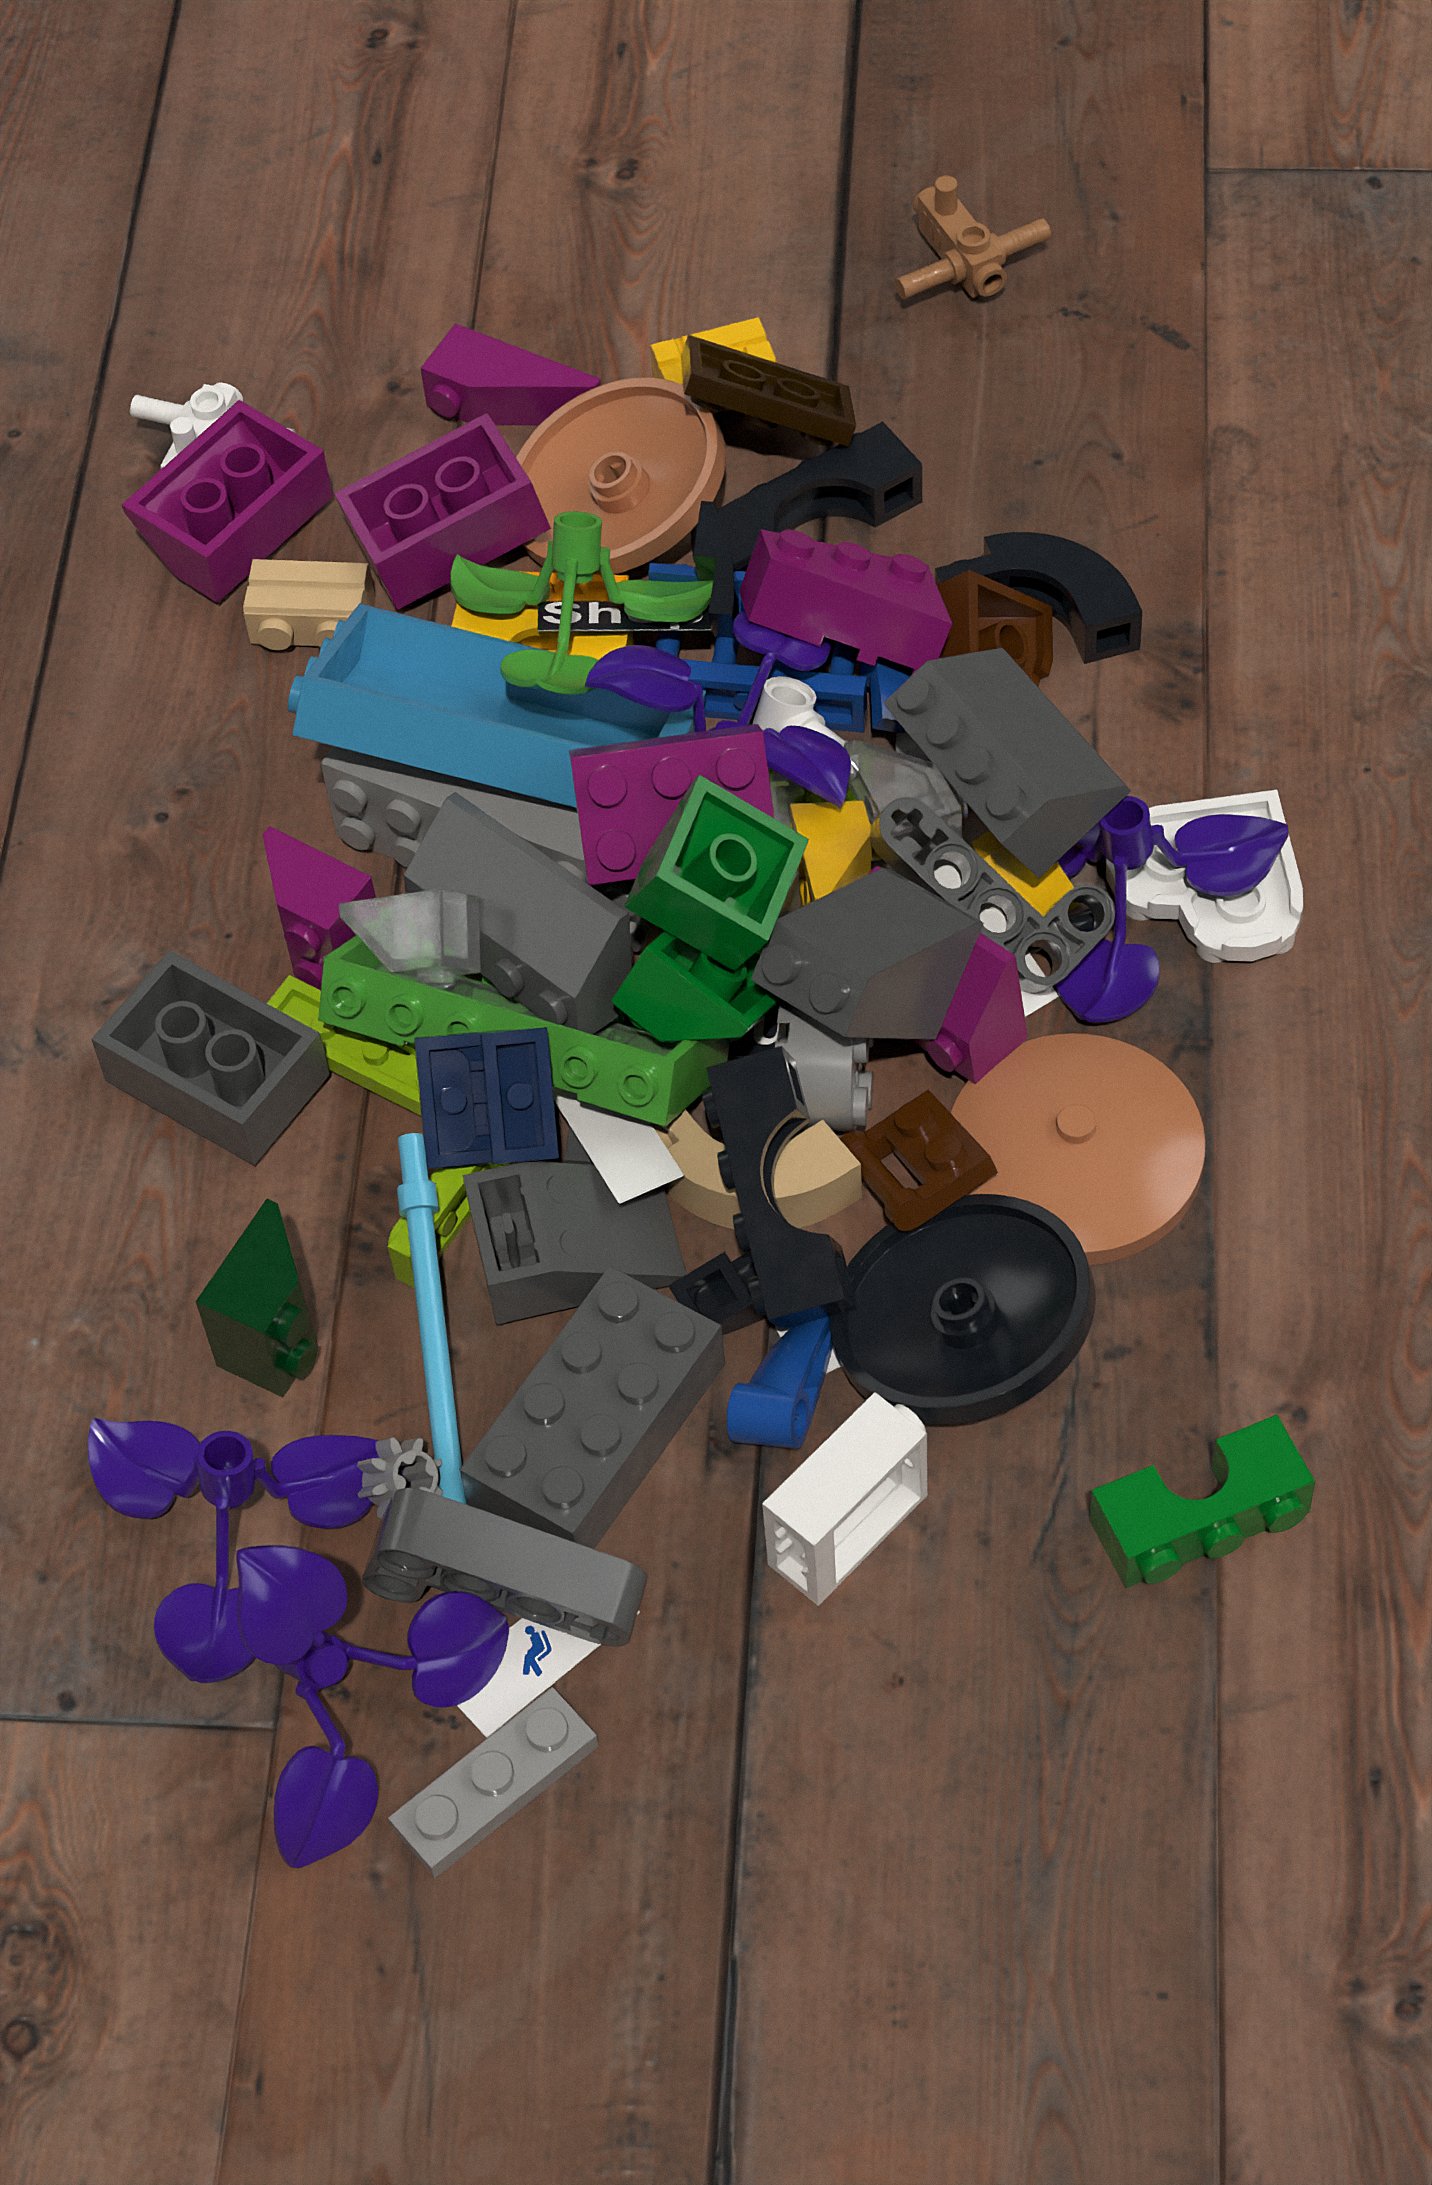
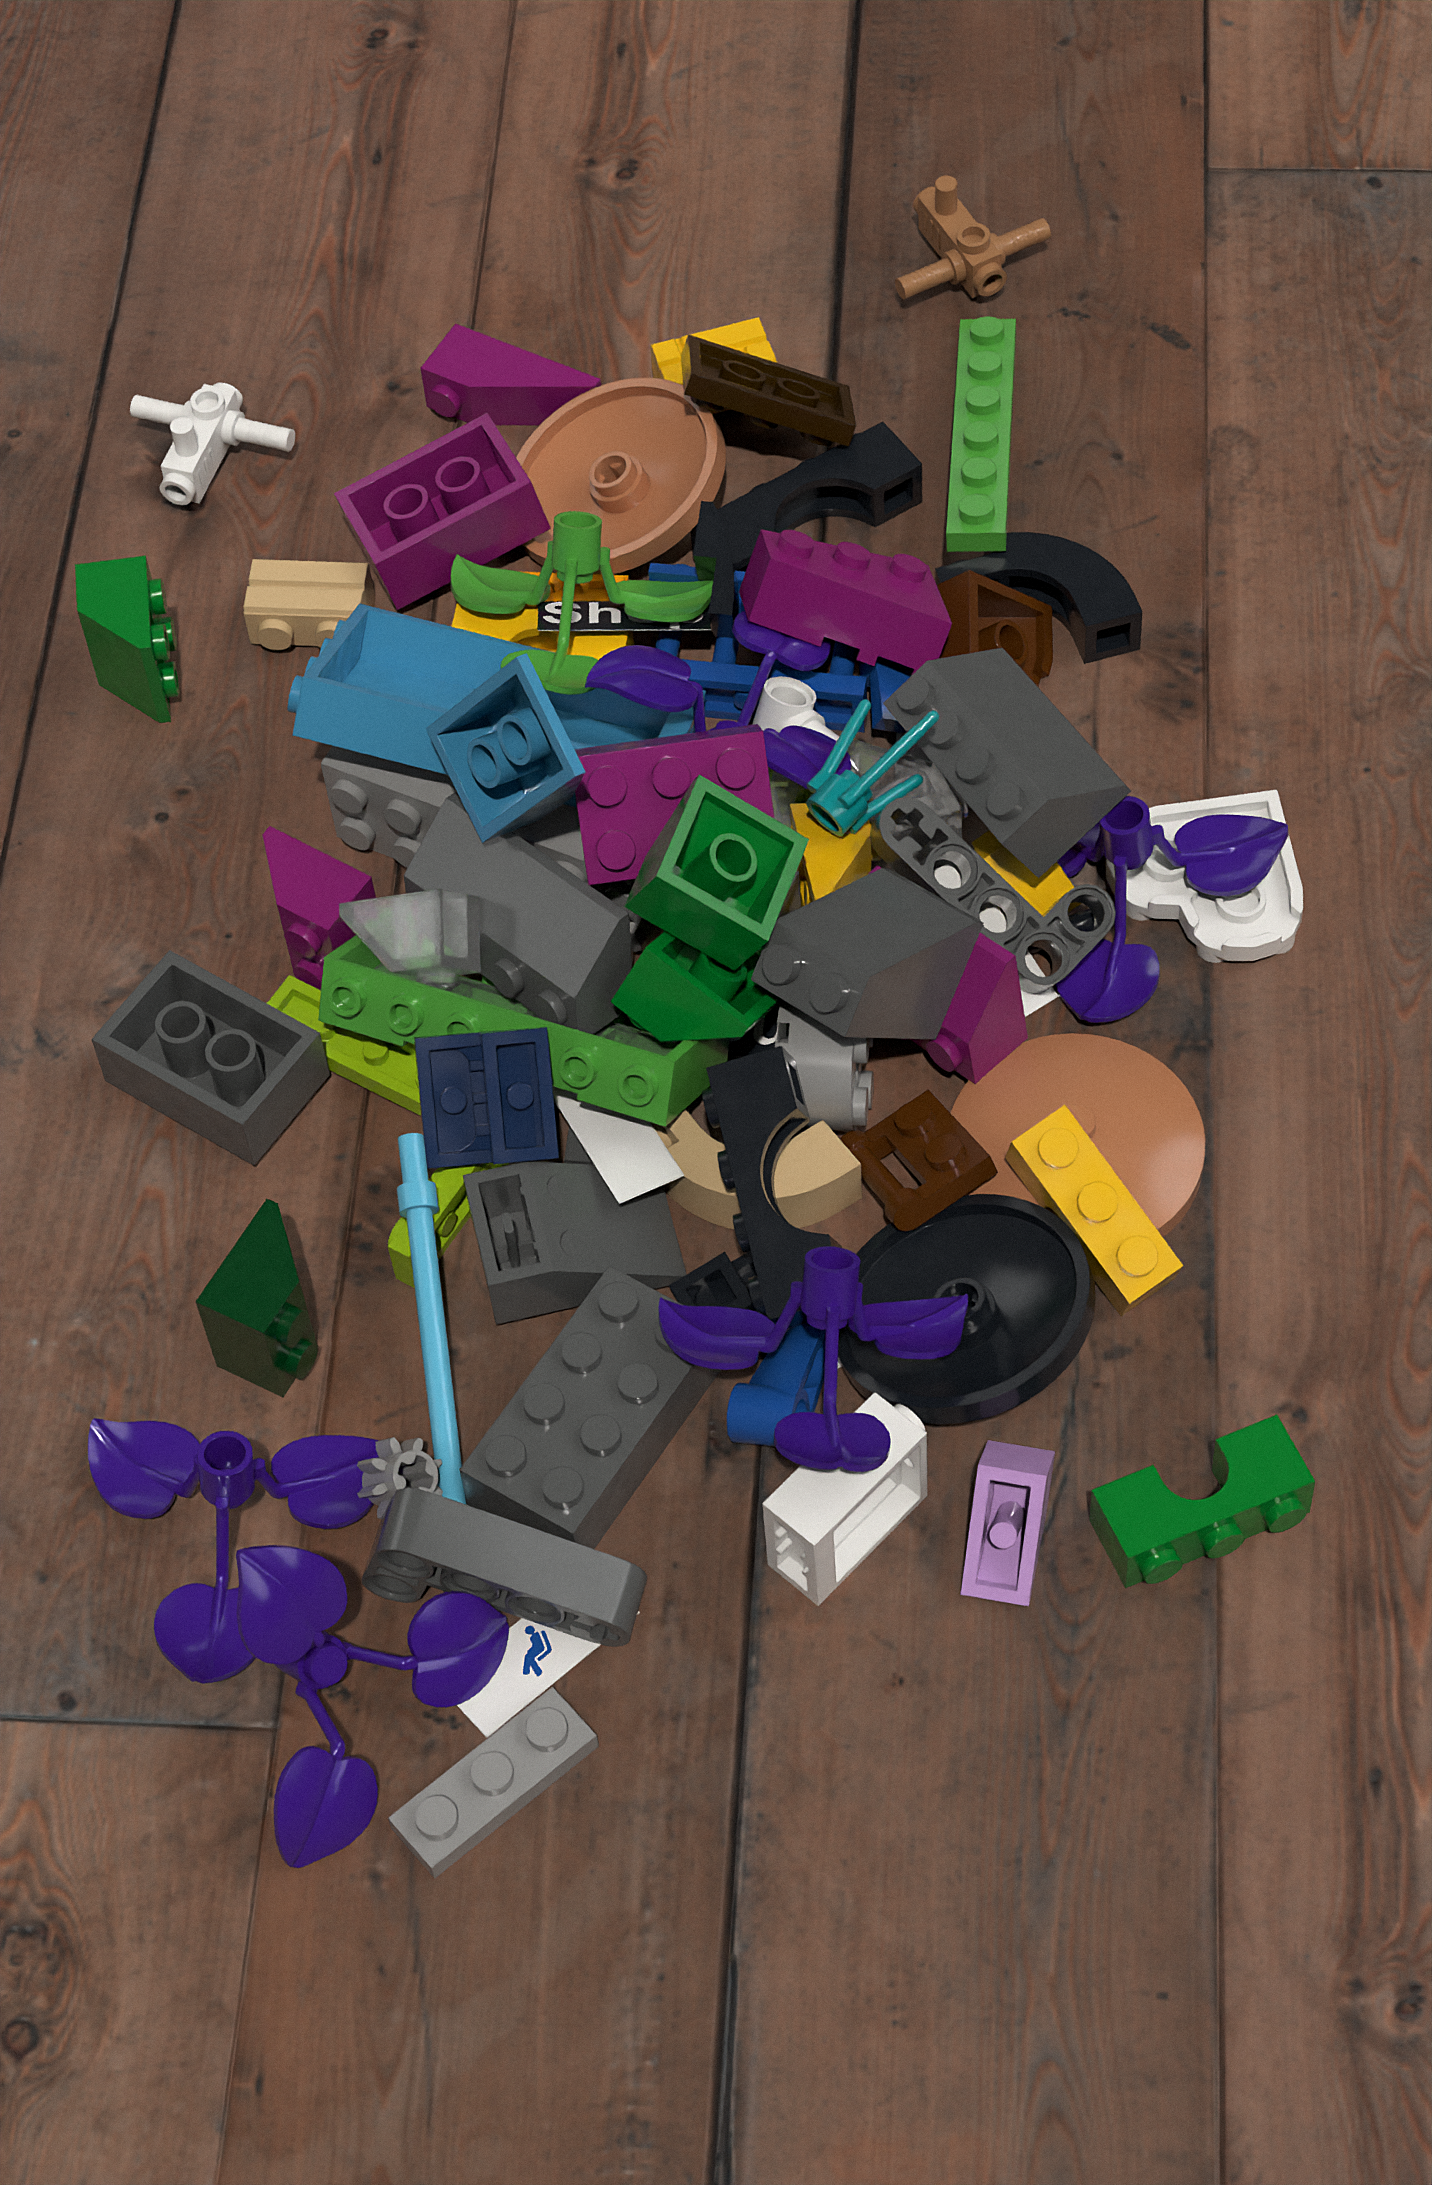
magenta slope [122,400,333,603] -> none
none -> green slope [75,555,180,723]
none -> dark azure slope [426,653,586,843]
none -> dark purple plant [658,1246,968,1472]
none -> teal plant [806,699,939,836]
none -> bright green plate [946,316,1016,552]
none -> lavender slope [961,1440,1055,1606]
none -> yellow arch [1005,1105,1184,1316]

